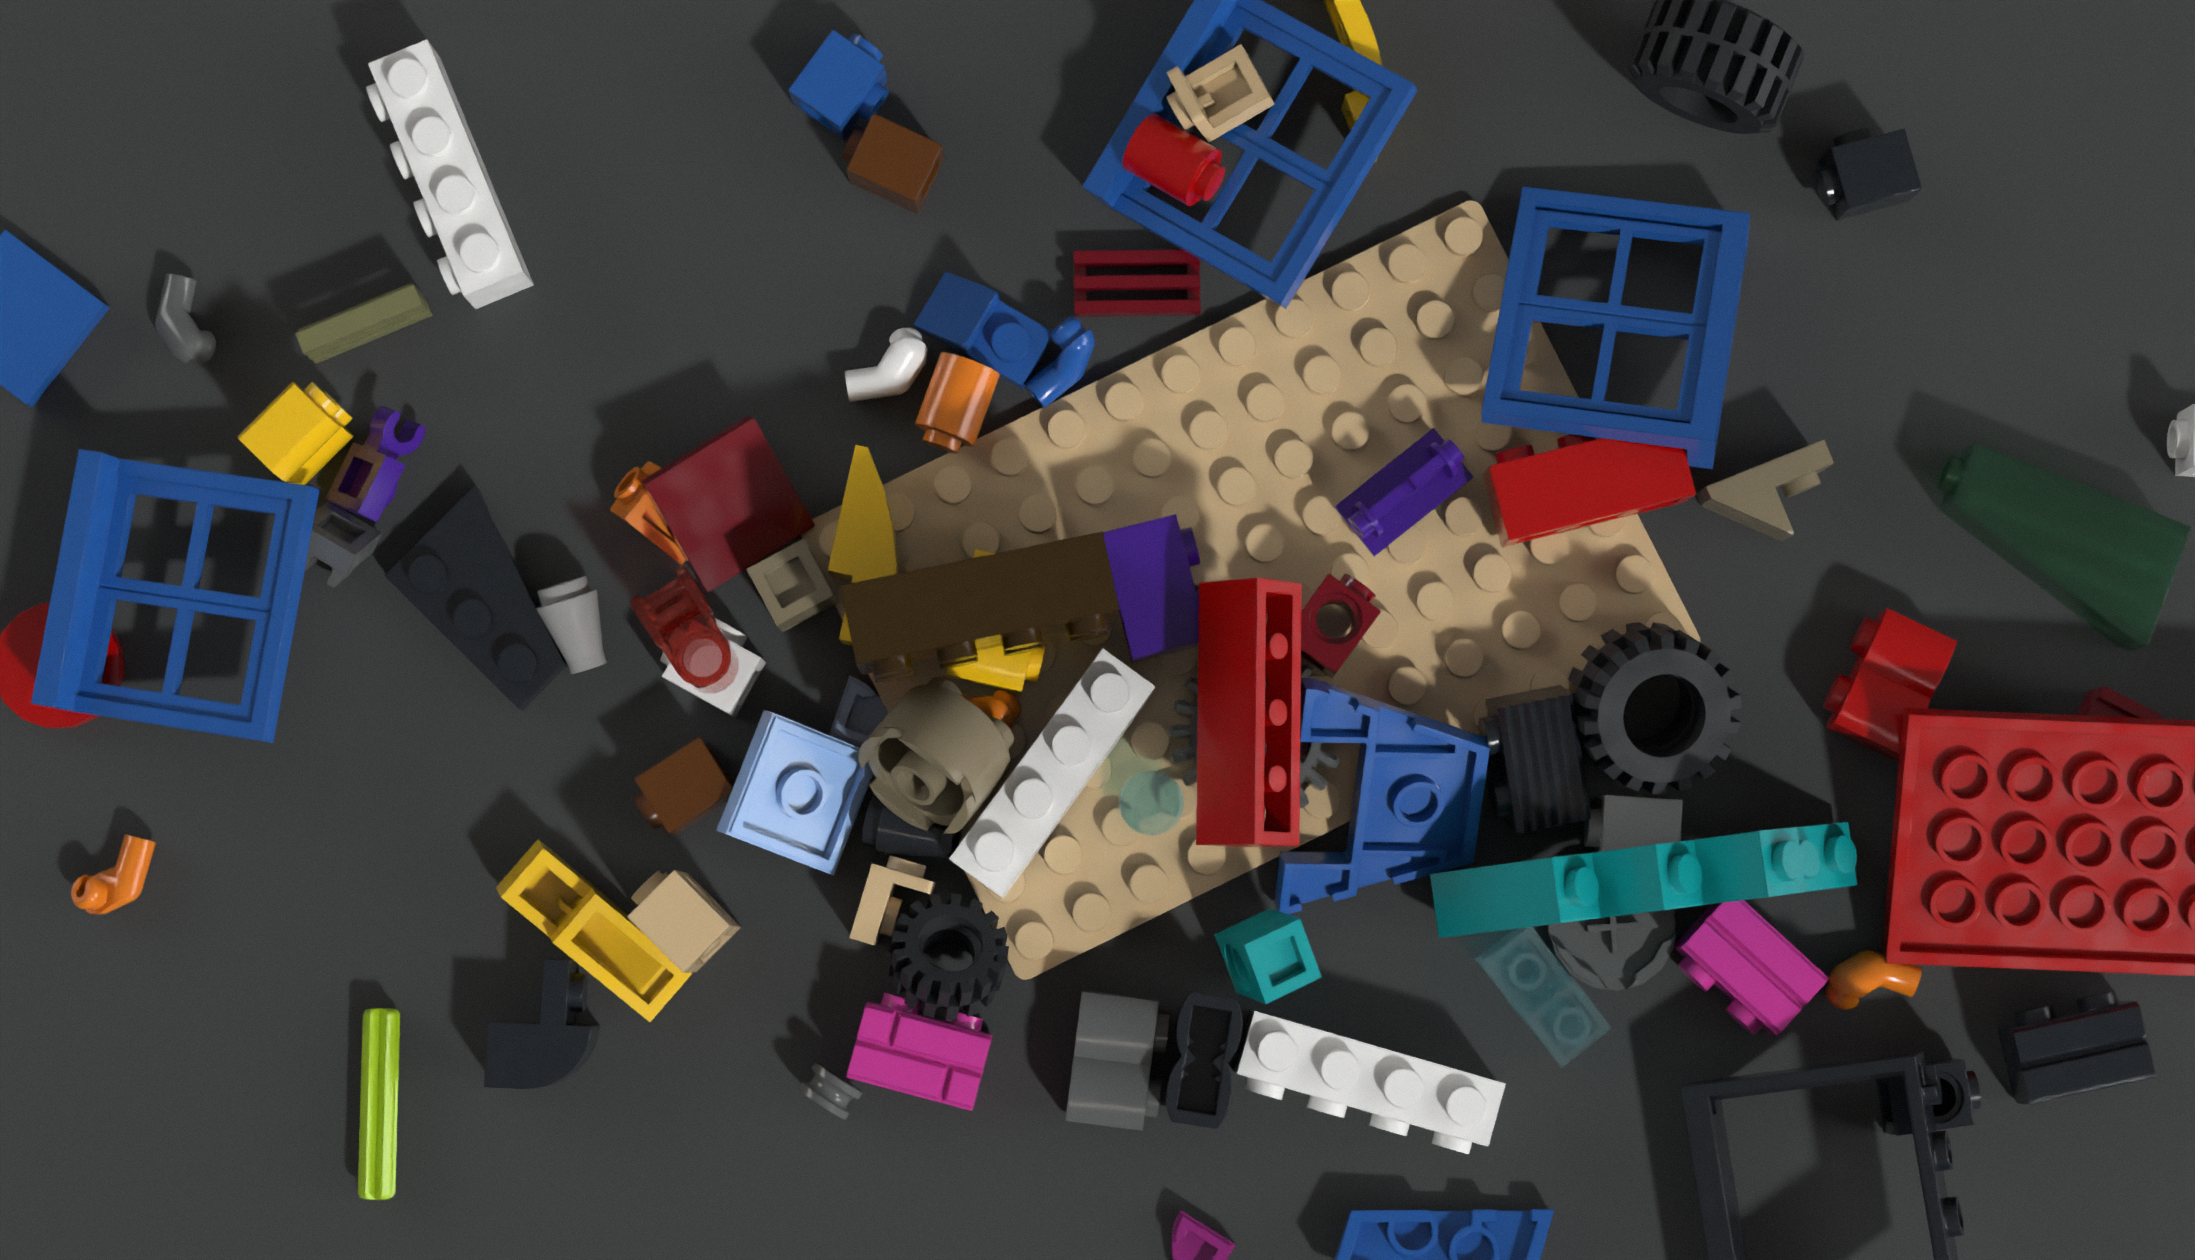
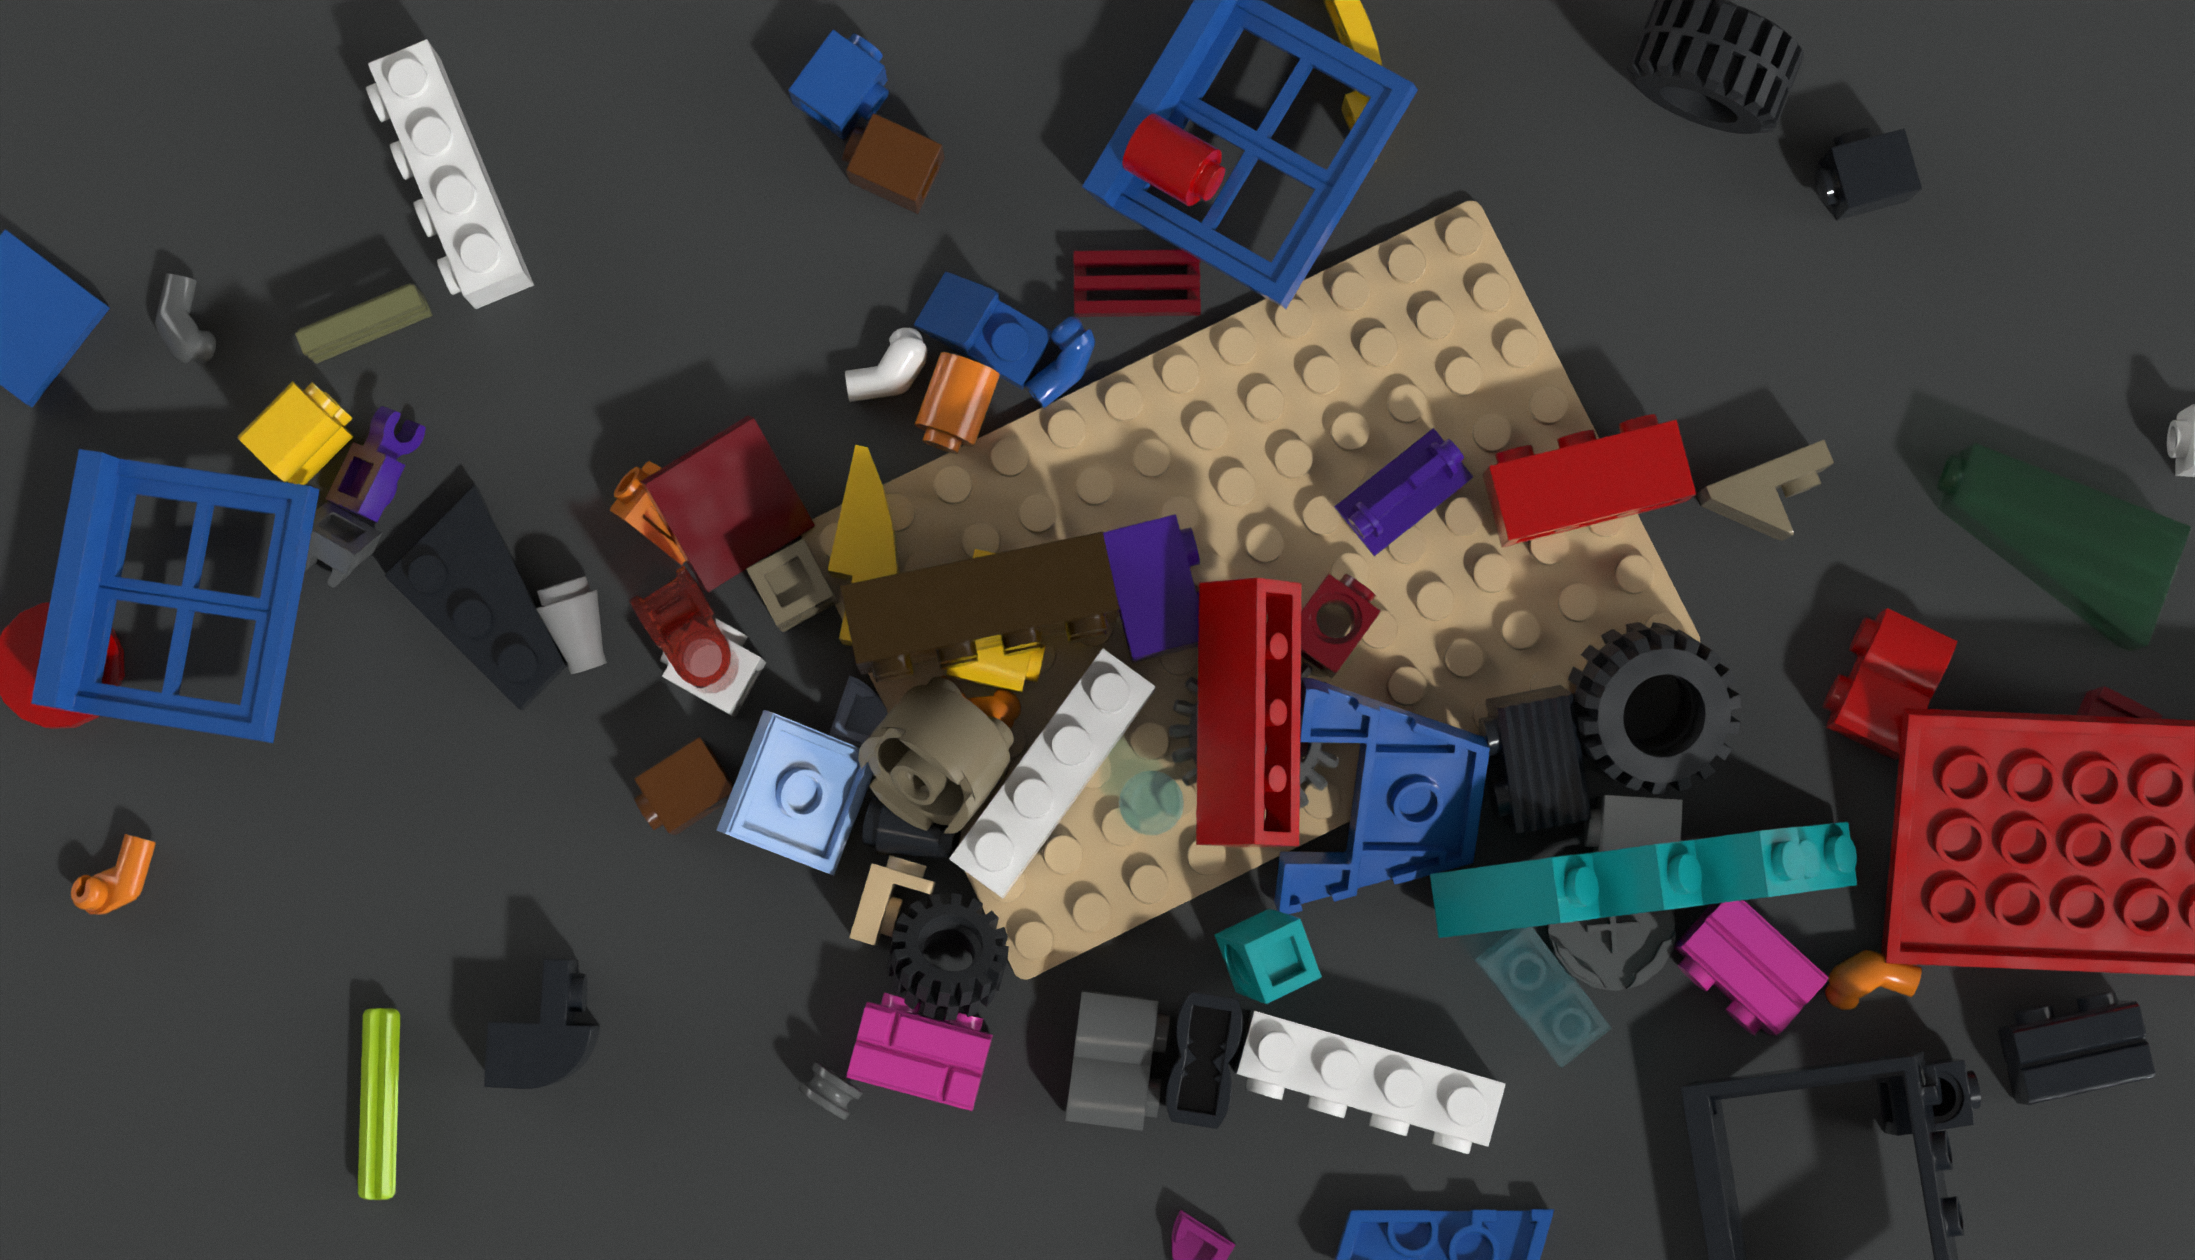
yellow slope [496,839,692,1022] -> none
tan brick [627,870,741,973] -> none
tan bracket [1166,44,1275,143] -> none
blue window [1481,186,1750,469] -> none

